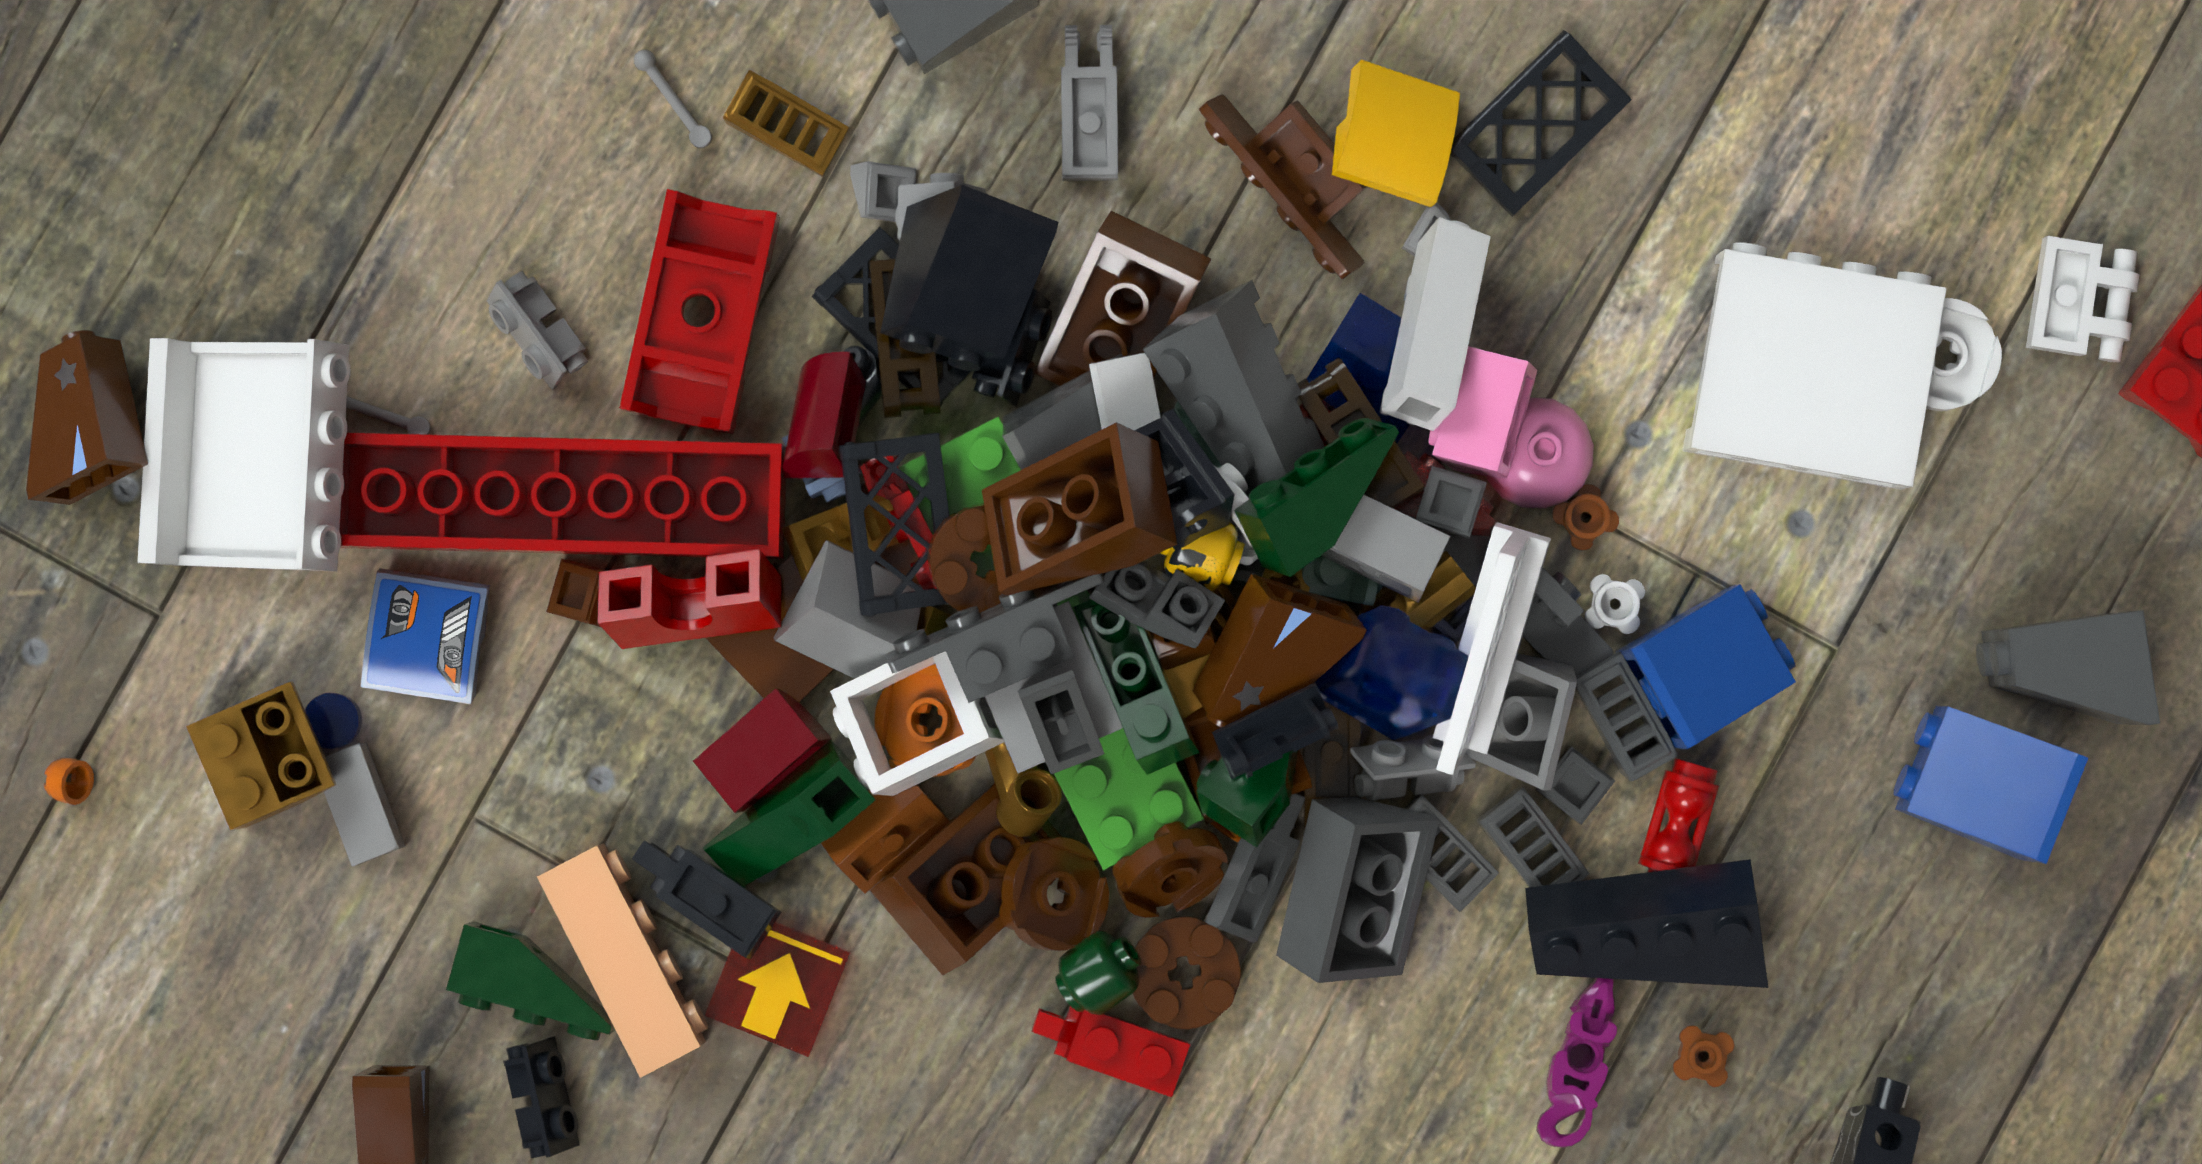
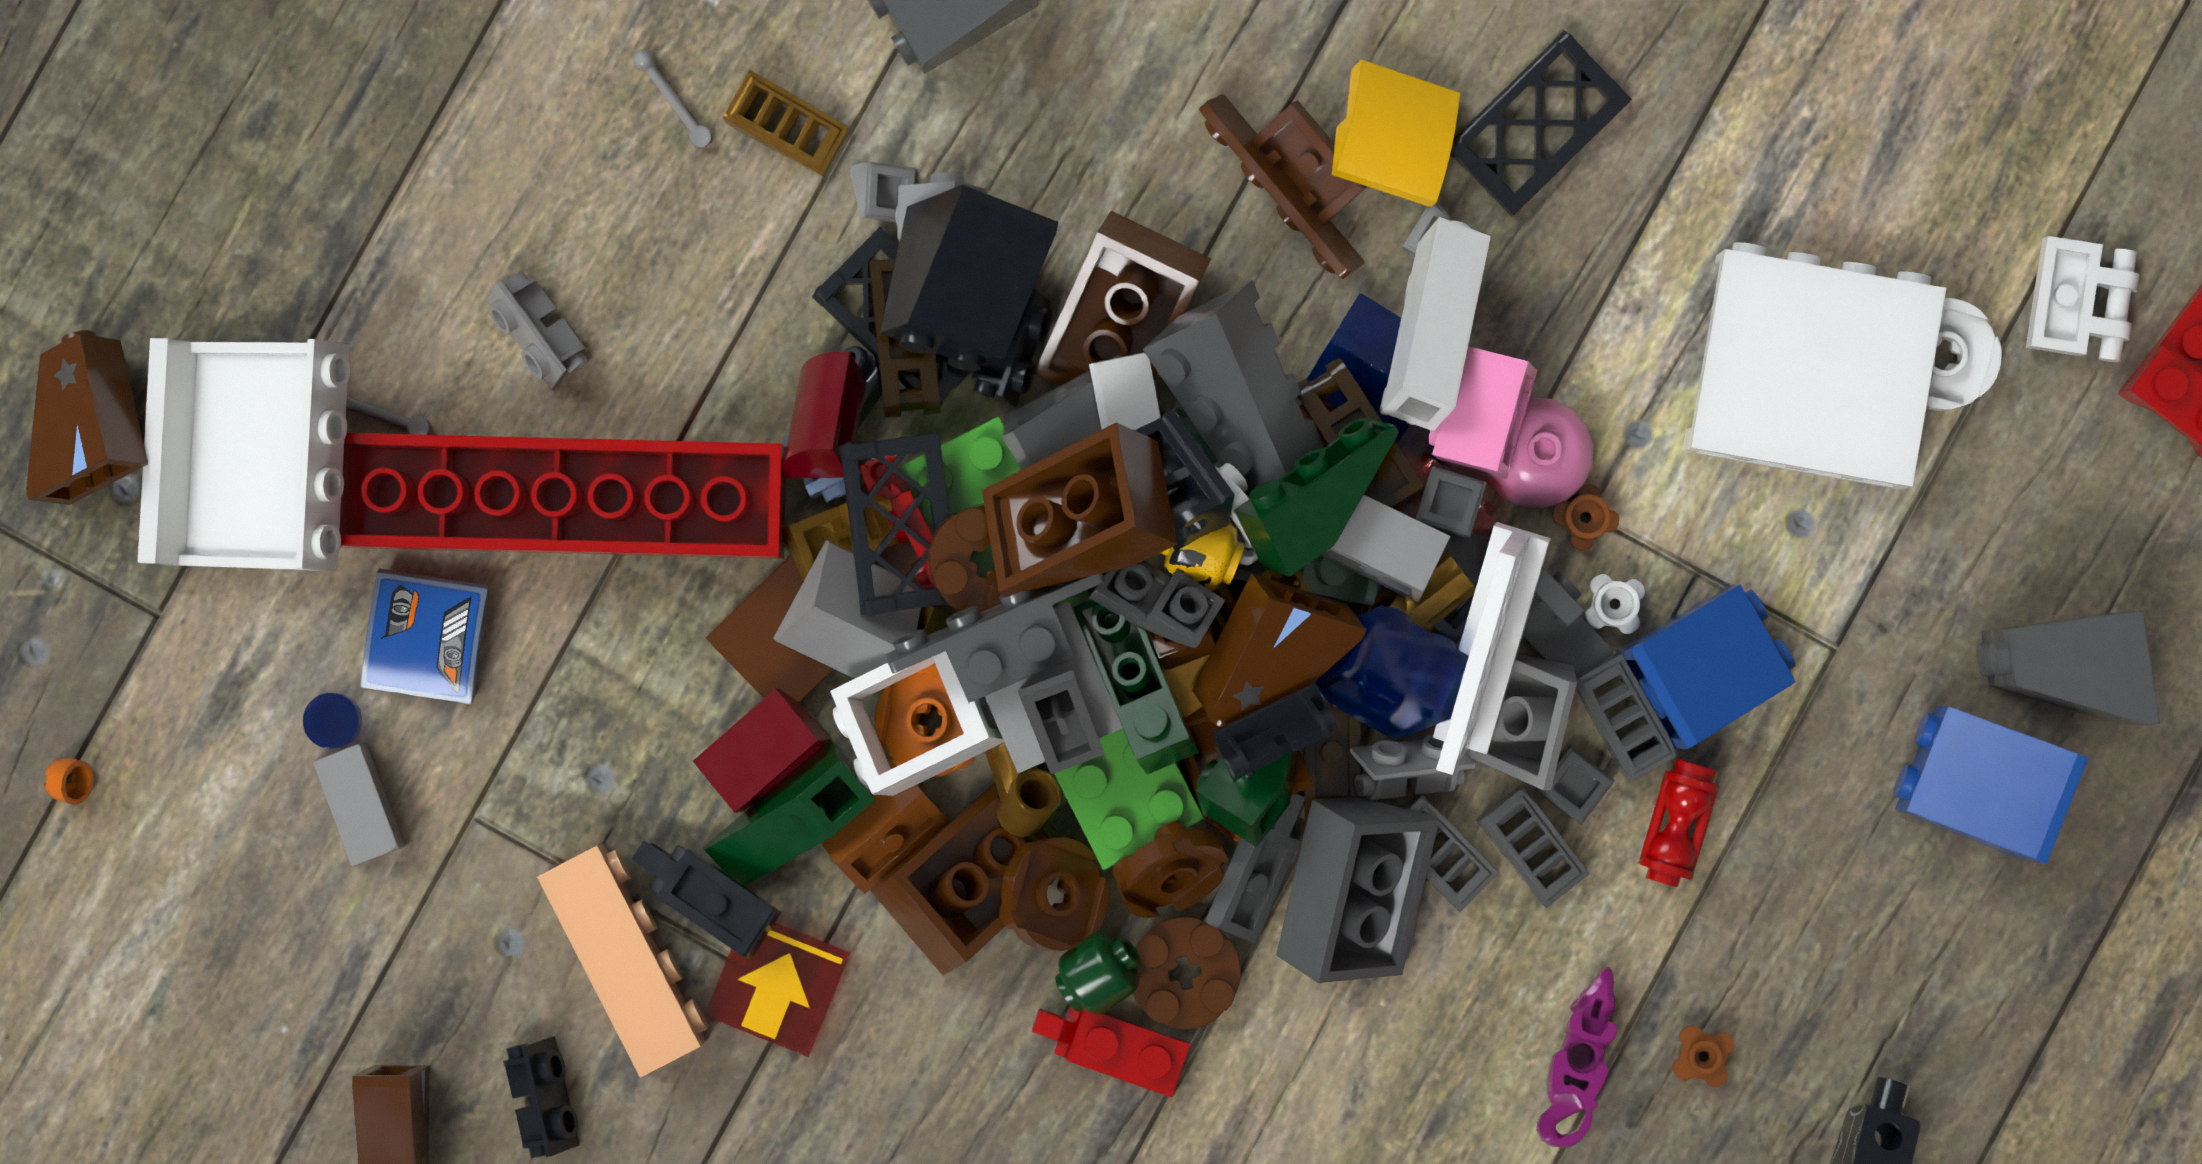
pearl gold slope [186,681,337,830] -> none
dark green slope [446,921,615,1040] -> none
reddish brown slope [546,558,606,627] -> none
red arch [598,549,781,649] -> none
red piece [619,189,780,435] -> none
light grey hinge [1061,25,1118,181] -> none
black wedge [1525,859,1768,988] -> none

